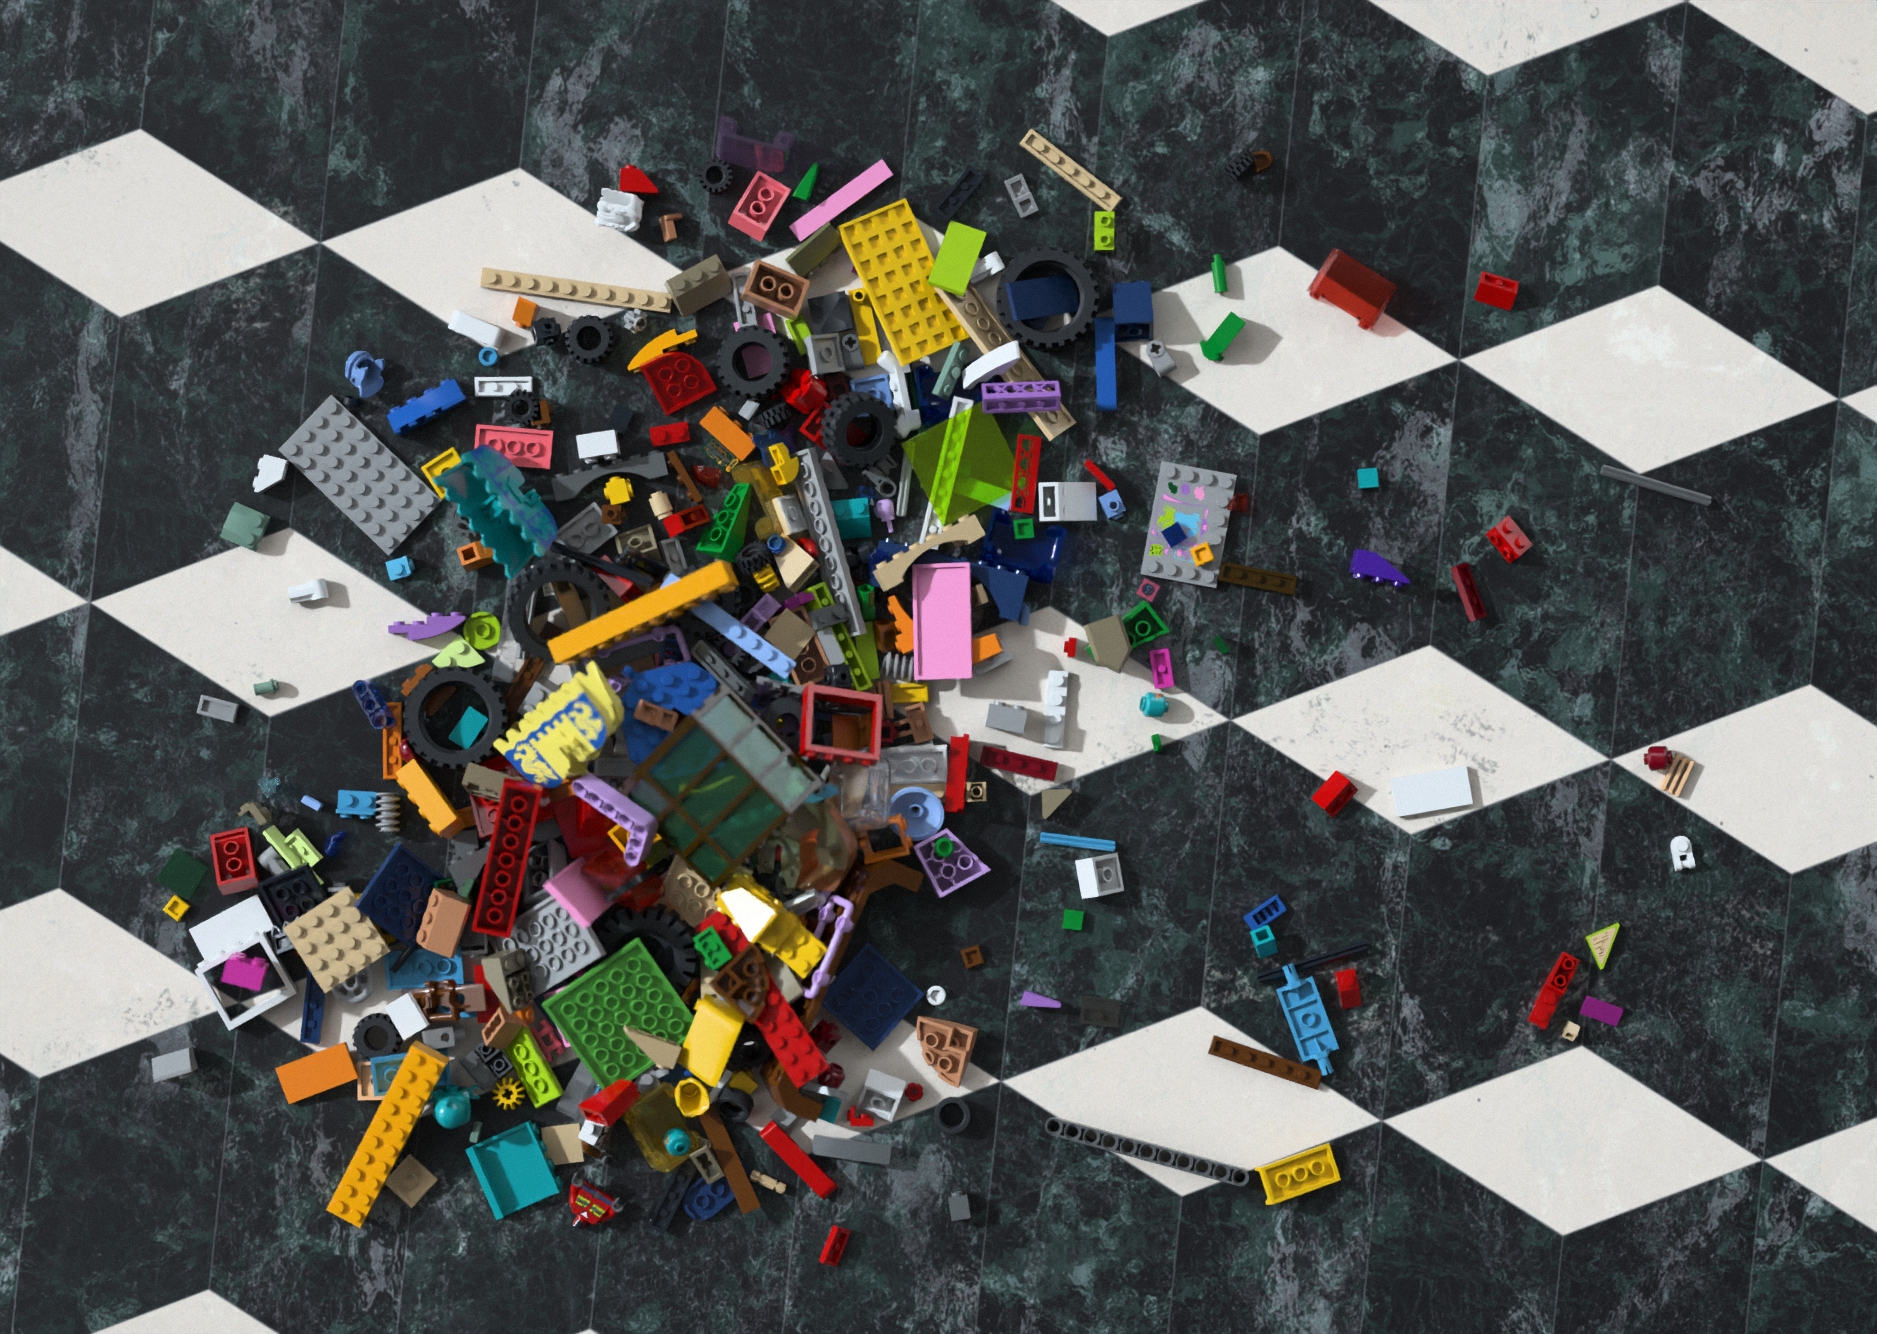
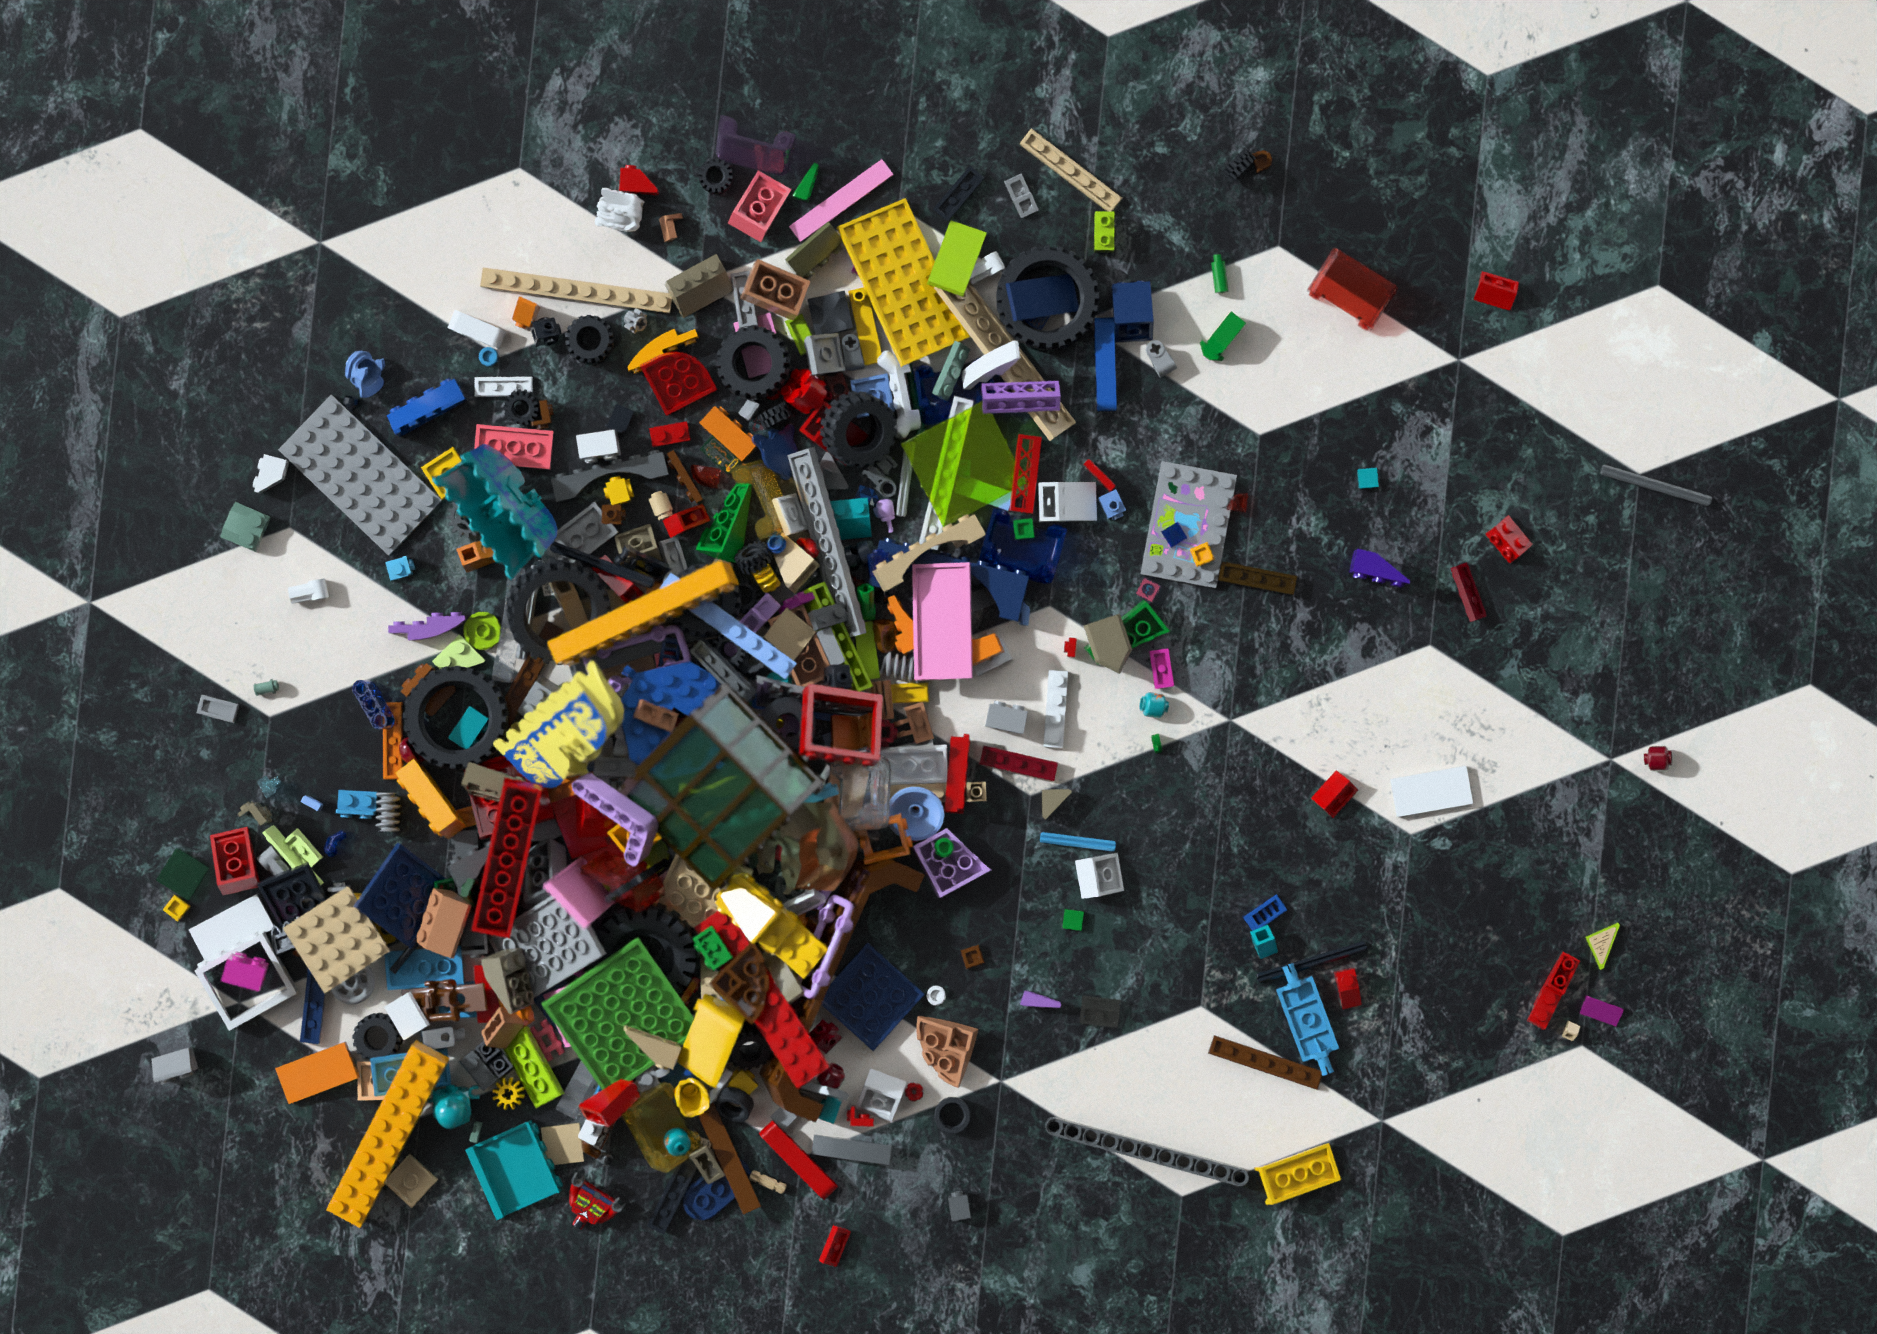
yellow brick [768,442,799,485] -> none
tan plate [971,584,989,608] -> none
dark green tile [1212,635,1230,655] -> none
light nougat tile [1660,754,1694,797] -> none
white plate [1671,836,1695,872] -> none

